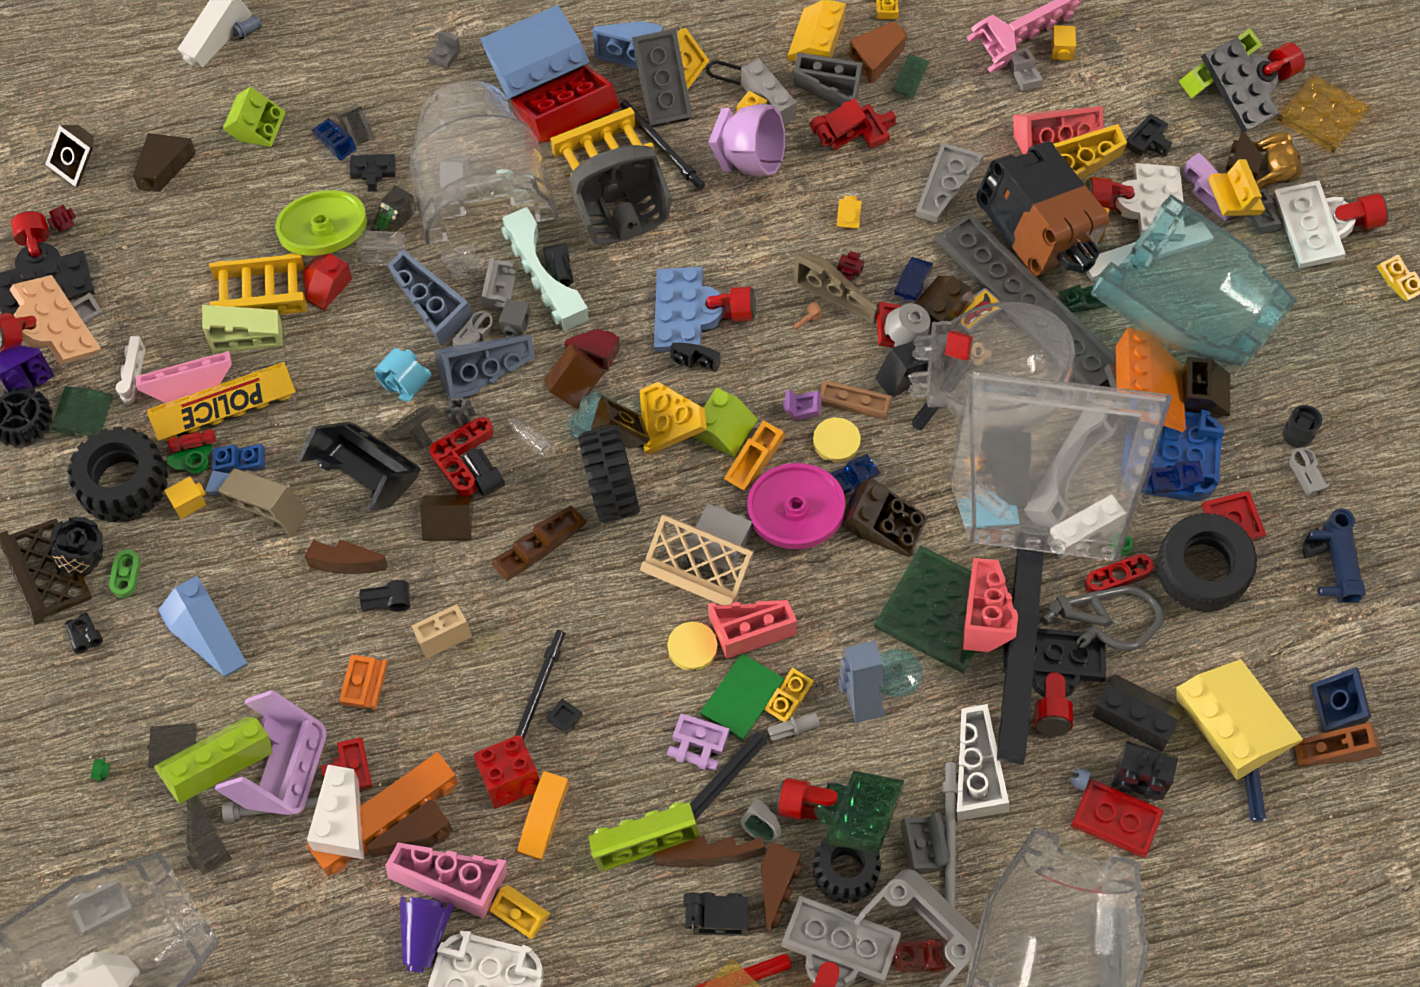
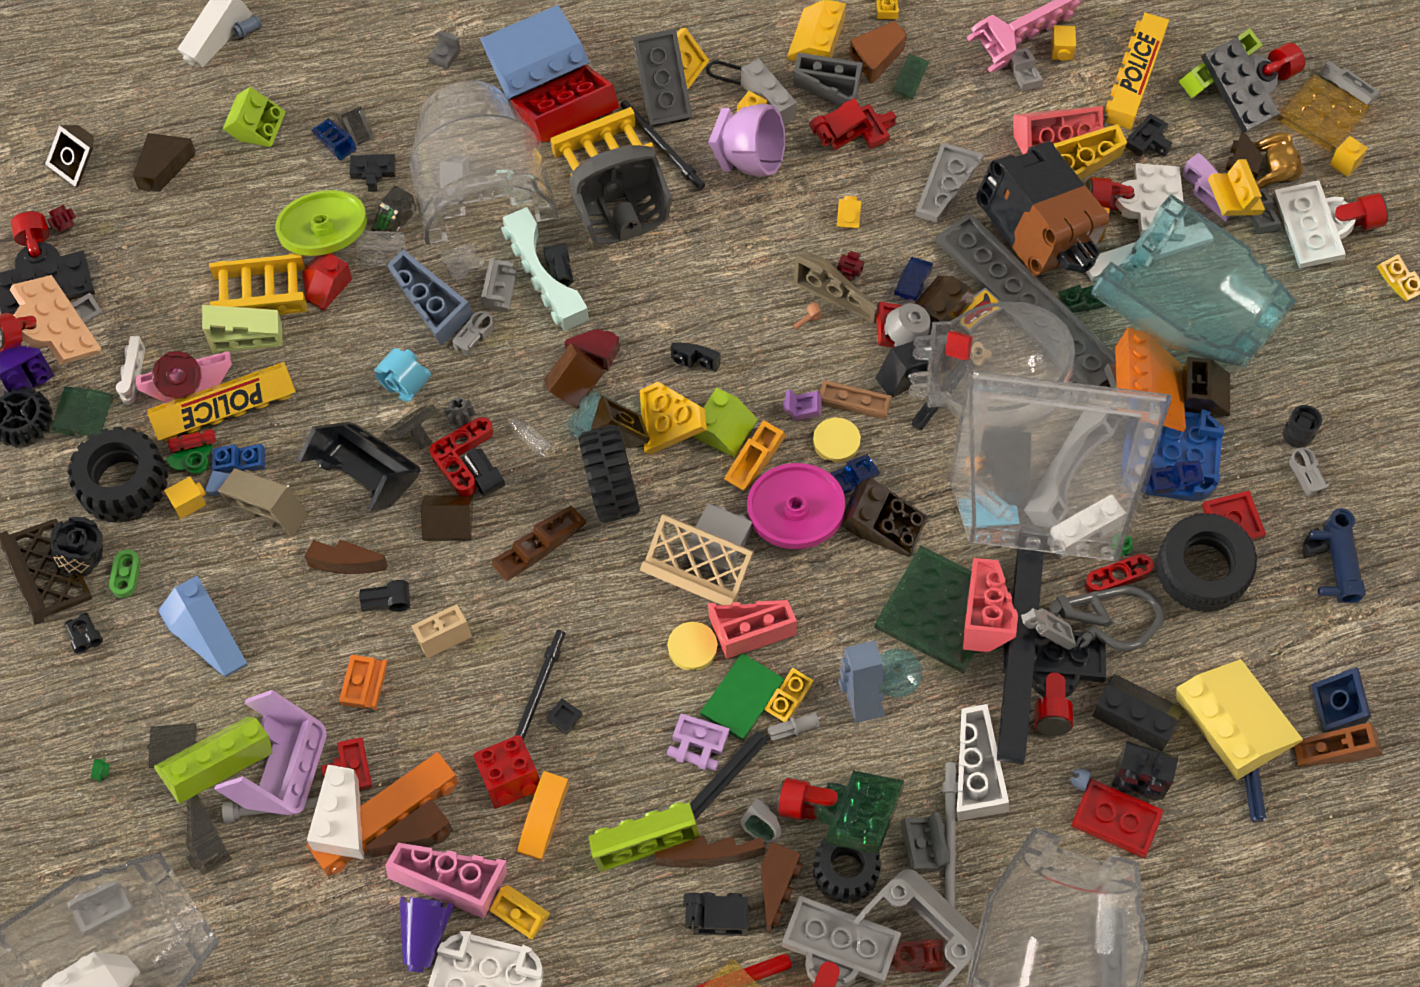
sand blue wedge [434,334,535,400] -> none
dark grey brick [499,298,531,337] -> none
medium blue slope [593,21,663,69] -> none
medium blue plate [654,267,756,352] -> none
none -> dark red tile [152,351,202,399]
none -> light grey hinge [1021,608,1076,650]
none -> yellow brick [1104,12,1169,130]
none -> light grey hinge [1319,61,1380,105]
none -> yellow brick [1330,136,1368,177]

